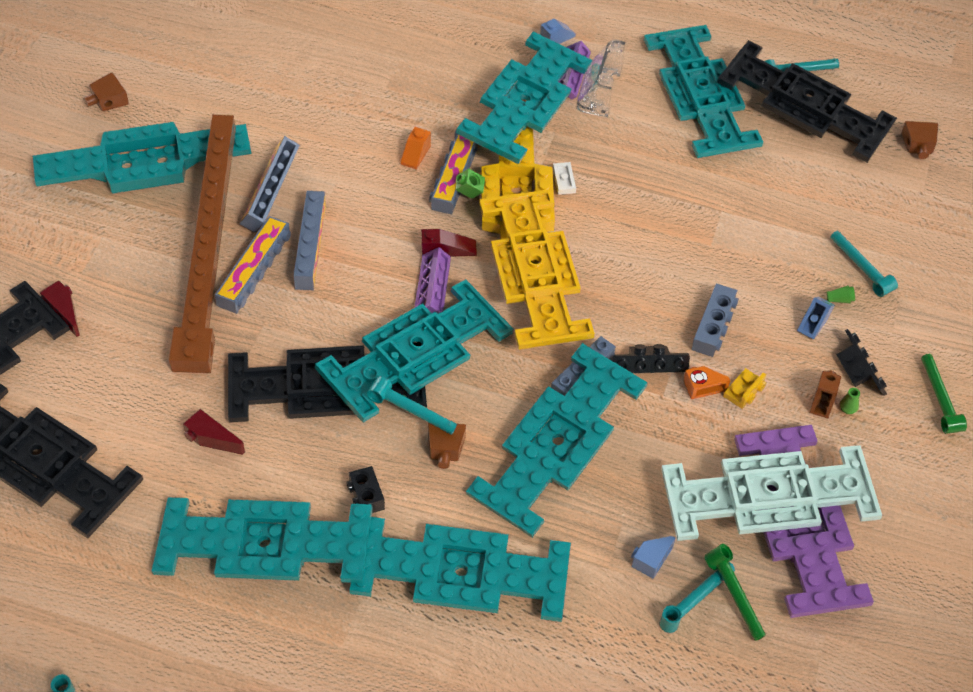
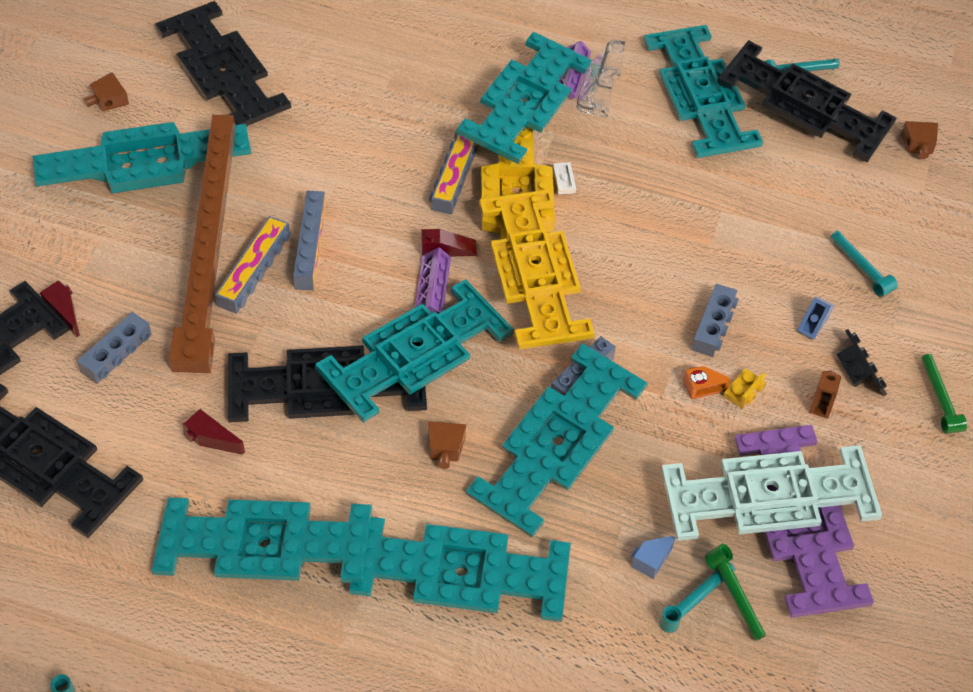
sand blue brick [240,136,300,233] -> none
black brick [346,466,385,513] -> none
teal piece [367,376,457,435] -> none
orange slope [401,127,431,170] -> none
bright green brick [455,168,485,199] -> none
medium blue slope [540,19,576,44] -> none
black bracket [613,344,690,373] -> none
bright green cone [827,285,855,304] -> none
bright green cone [840,388,860,414] -> none
none -> sand blue brick [77,312,152,384]
none -> black piece [155,1,291,126]

